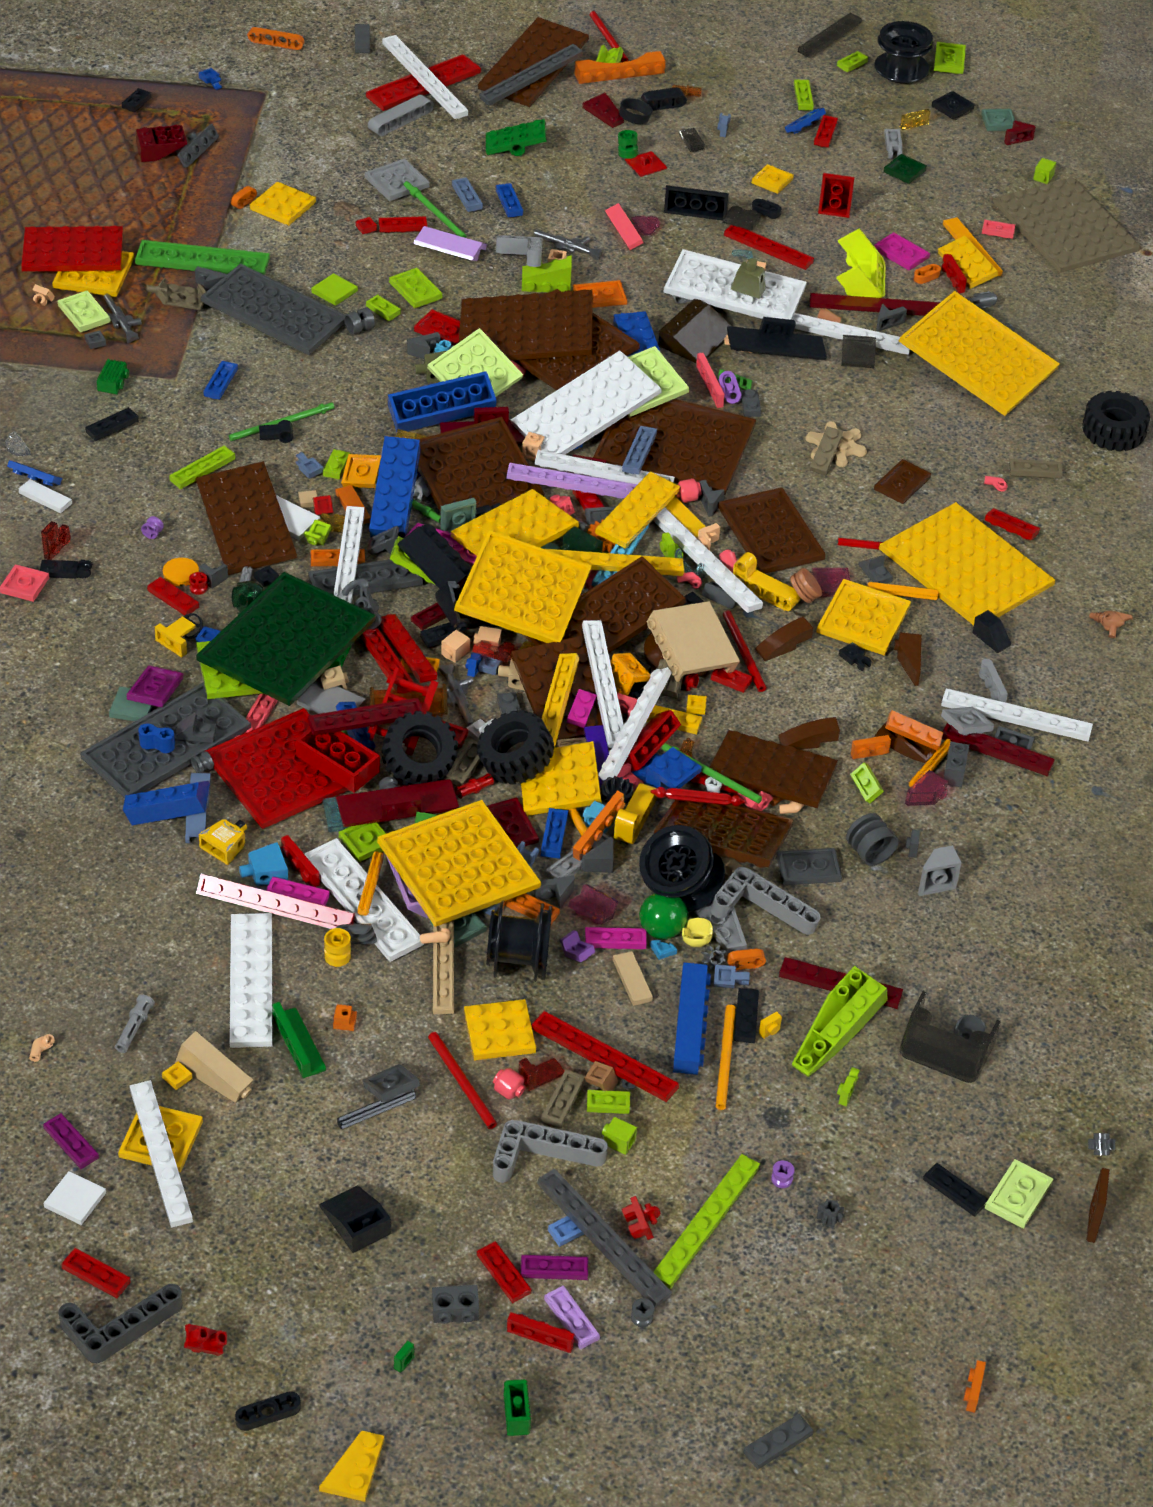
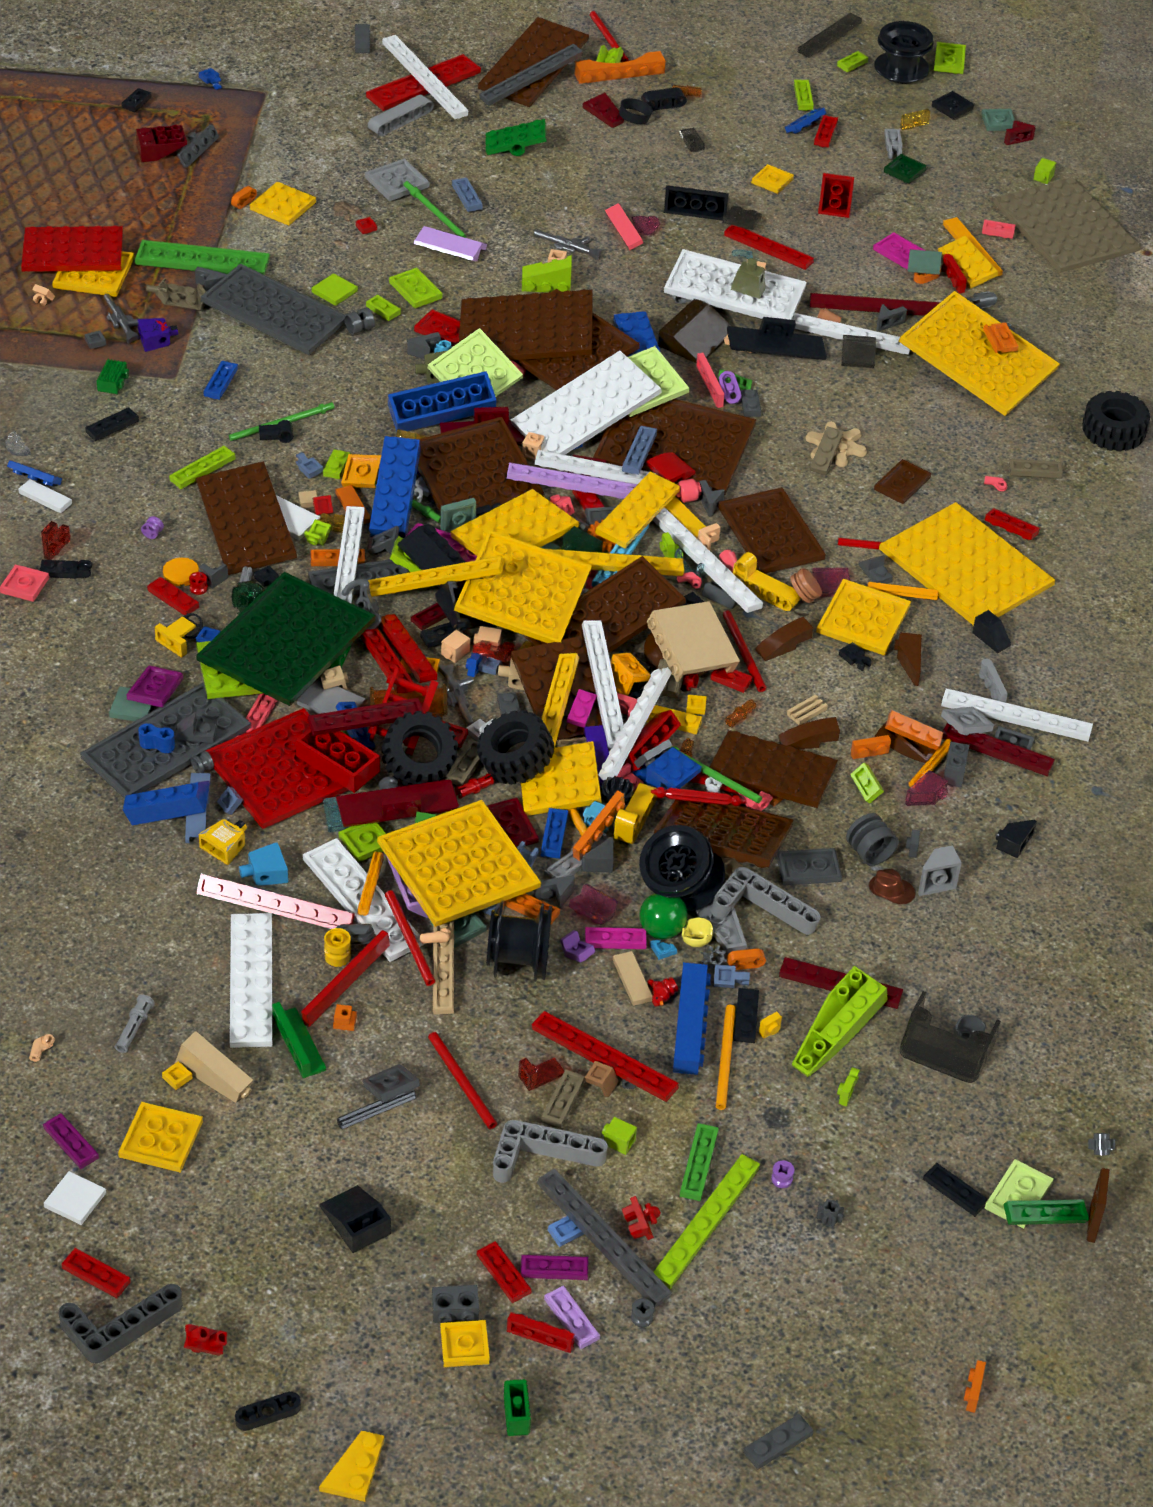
yellowish green plate [58,290,110,332] -> none
white plate [130,1080,193,1228] -> none
orange beam [247,27,305,50] -> none
dark pink plate [266,877,330,905] -> none
red plate [280,835,320,887] -> none
red plate [379,216,427,233] -> none
green tile [394,1340,414,1373] -> none
yellow plate [464,999,536,1060] -> none
coral head [493,1068,526,1100] -> none
blue plate [496,183,523,217] -> none
light grey beam [496,235,543,267] -> none
orange tile [573,280,627,308] -> none
lime plate [587,1090,630,1114] -> none
green wheel [618,130,638,159] -> none
red piece [625,151,667,177] -> none
sand blue plate [717,113,731,137] -> none
black plate [752,199,782,219] -> none
light nougat arm [779,801,804,814] -> none
neon yellow windscreen [836,228,886,298] -> none
nougat piece [1089,611,1133,638] -> none
none -> dark purple torso [137,318,178,352]
none -> sand blue plate [217,786,243,815]
none -> red tile [301,930,390,1027]
none -> yellow plate [368,556,504,597]
none -> red piece [385,890,435,986]
none -> yellow plate [440,1320,490,1367]
none -> dark grey plate [634,739,672,768]
none -> red slope [647,452,696,482]
none -> red animal [647,977,678,1007]
none -> bright green plate [680,1123,719,1201]
none -> clear orange axle [725,699,756,728]
none -> tan tile [787,695,828,725]
none -> copper piece [869,869,916,904]
none -> sand green tile [907,249,942,275]
none -> orange plate [983,323,1019,353]
none -> black slope [996,820,1037,858]
none -> green plate [1003,1199,1089,1225]

